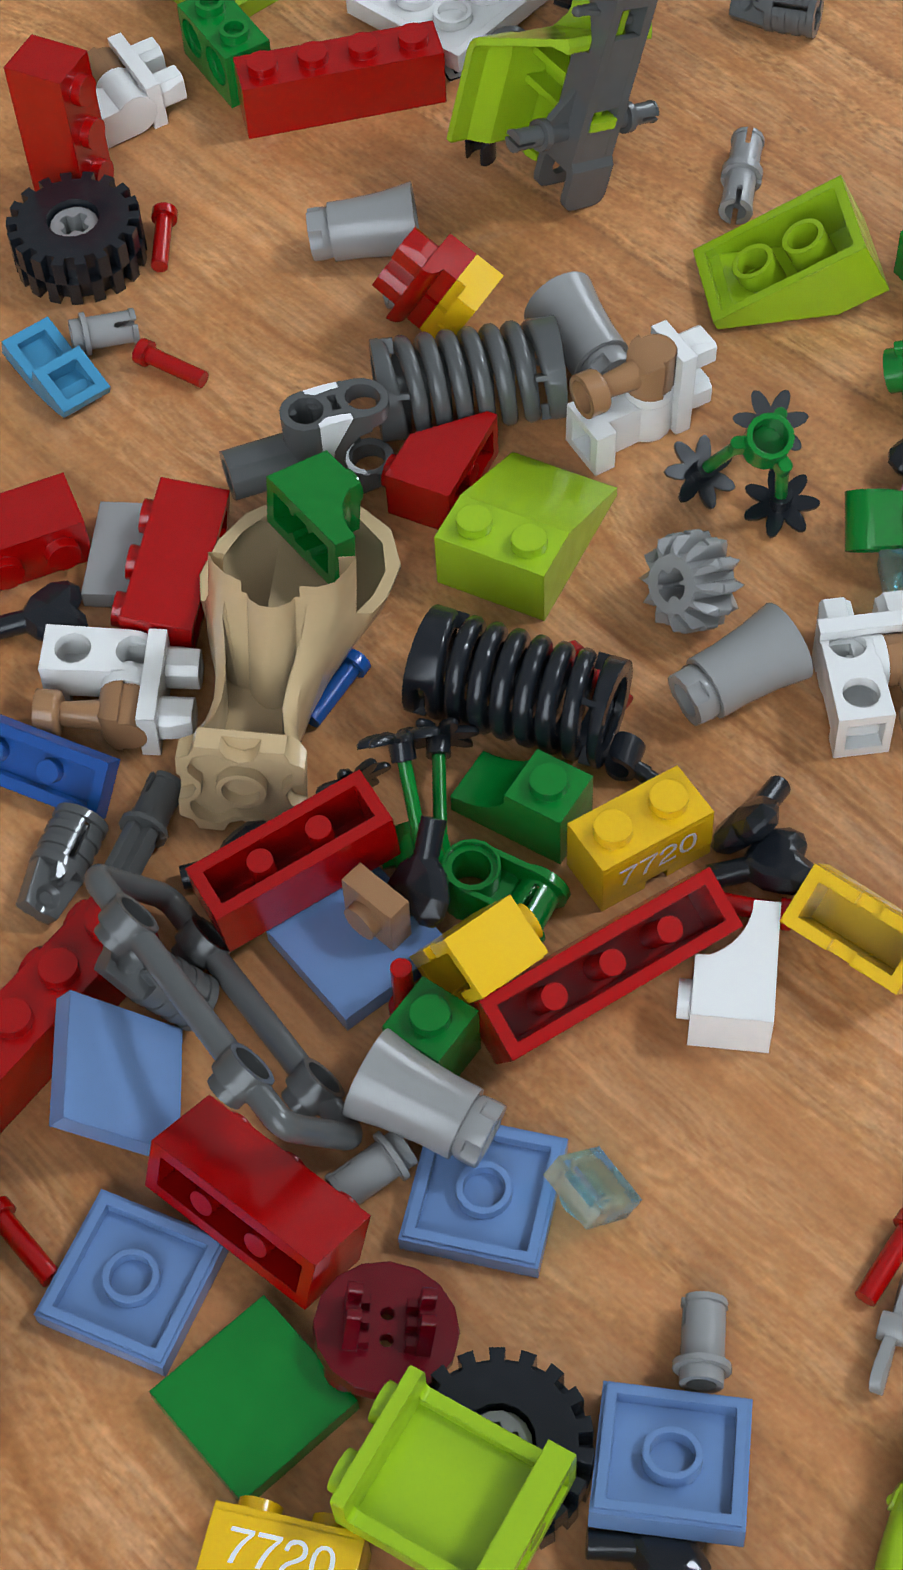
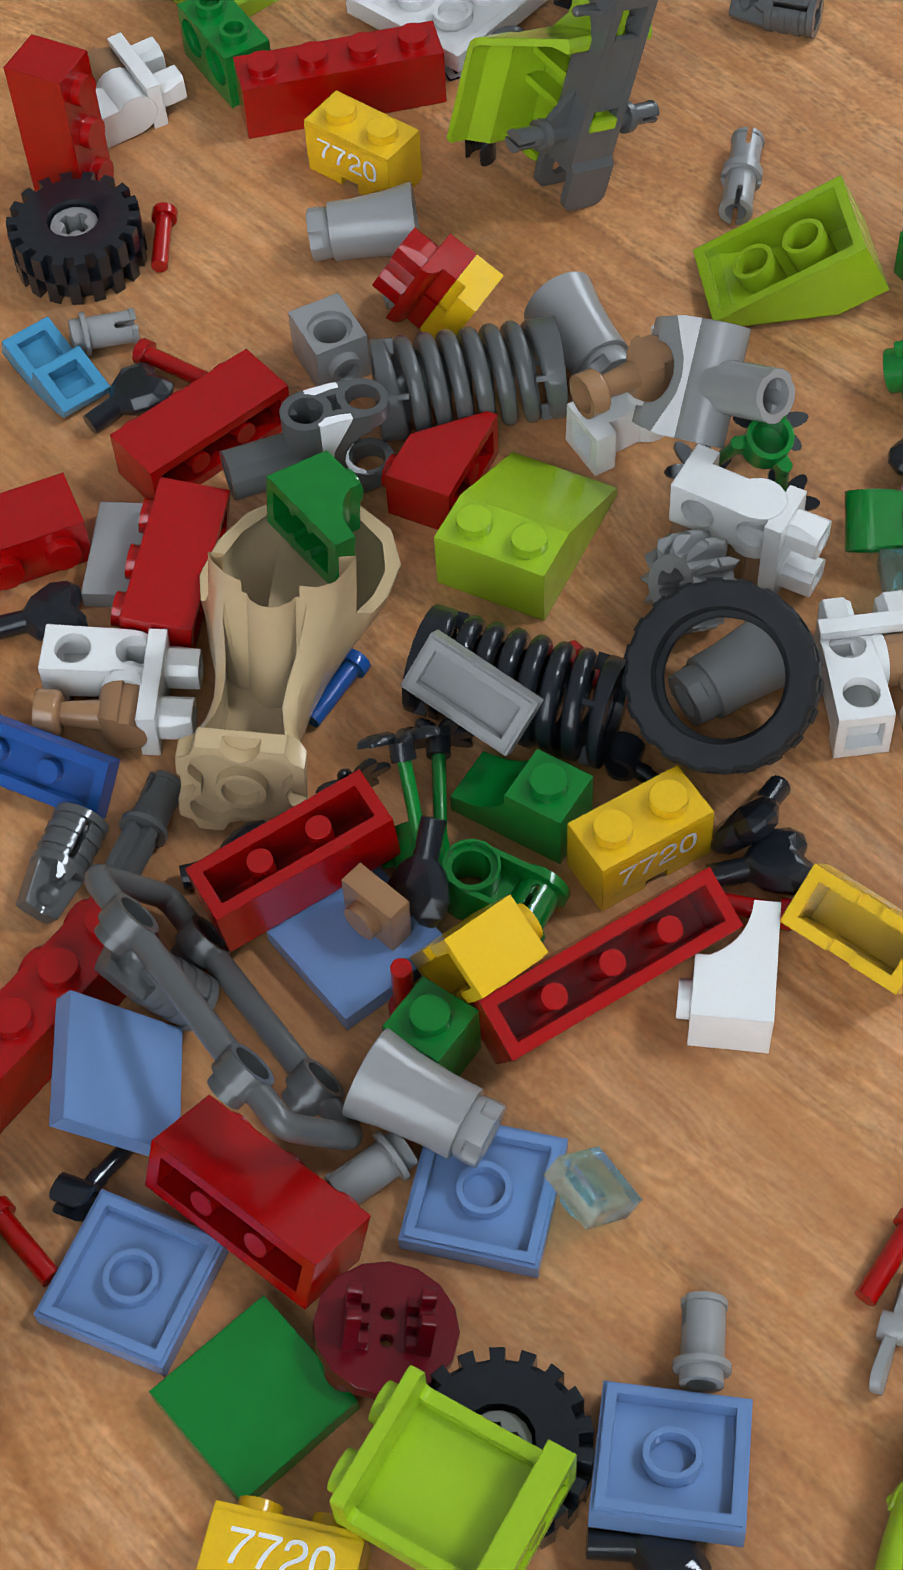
none -> black hand [49,1147,134,1222]
none -> black rock [83,362,174,434]
none -> red brick [110,349,290,500]
none -> light grey brick [288,293,371,387]
none -> yellow brick [304,90,423,195]
none -> light grey tile [400,630,544,756]
none -> black tyre [622,577,824,775]
none -> light grey connector [632,315,795,449]
none -> white hips [669,444,832,598]

